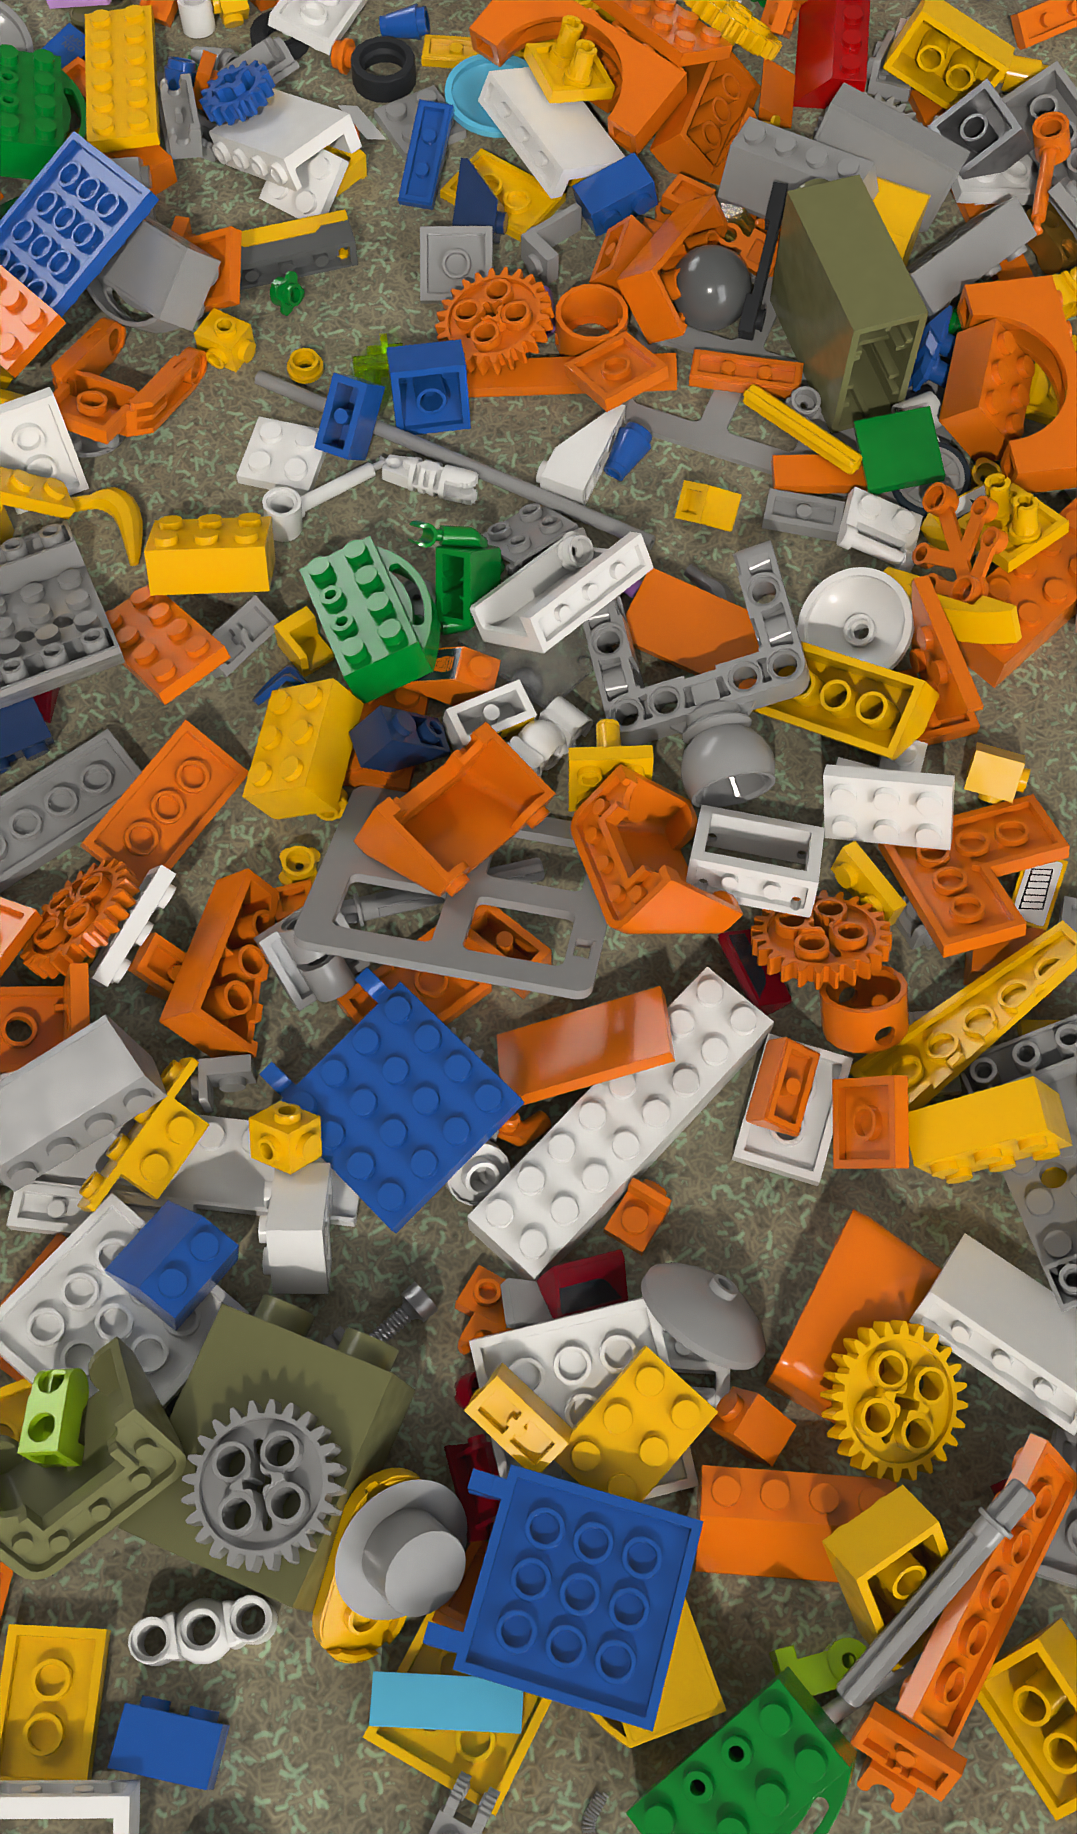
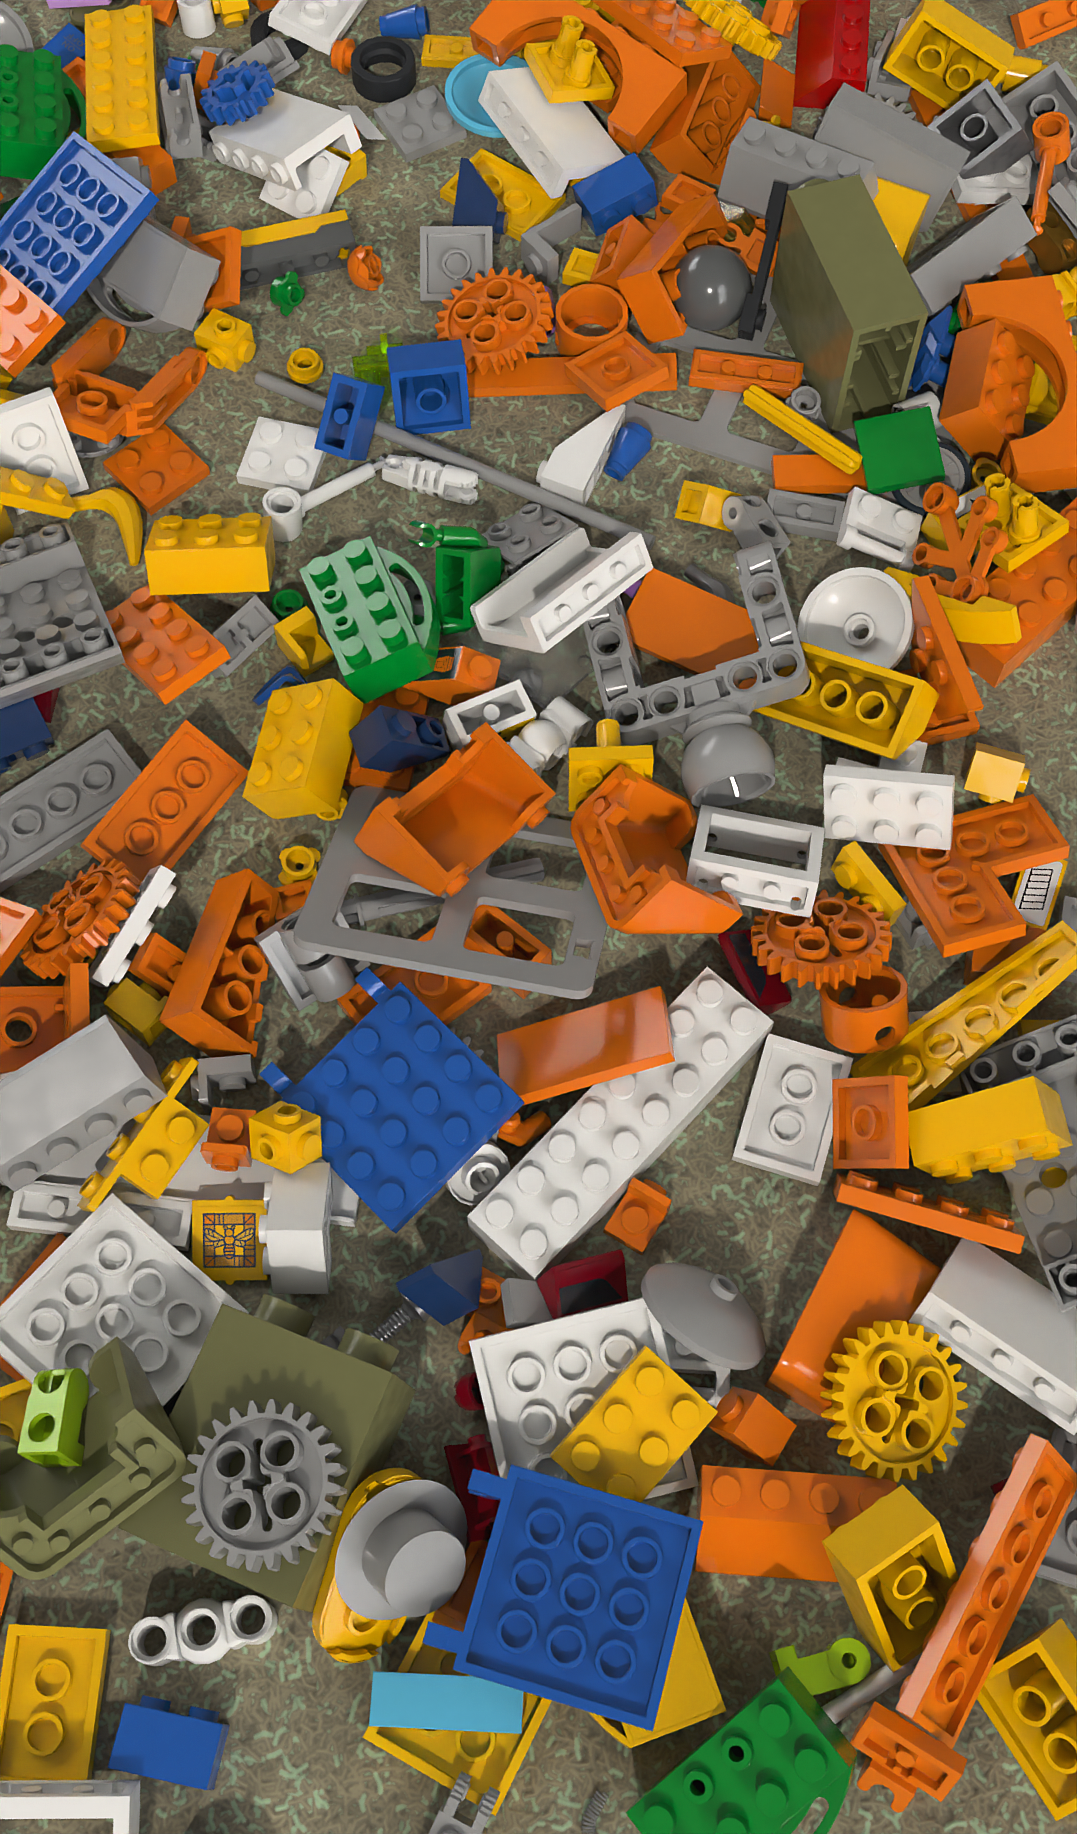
blue slope [104,1200,239,1331] -> none
blue tile [398,99,455,210] -> none
yellow hinge [464,1362,572,1473] -> none
white plate [557,531,594,571] -> none
orange slope [746,1037,820,1137] -> none
light grey axle [836,1479,1036,1708] -> none
none -> orange plate [102,423,210,515]
none -> yellow brick [103,977,168,1047]
none -> piece [192,1195,269,1285]
none -> orange bracket [200,1107,257,1172]
none -> green plate [270,589,309,621]
none -> orange plate [347,244,384,291]
none -> dark blue slope [396,1249,483,1326]
none -> yellow plate [562,247,599,287]
none -> light grey leg [722,495,791,559]
none -> orange plate [833,1169,1025,1254]

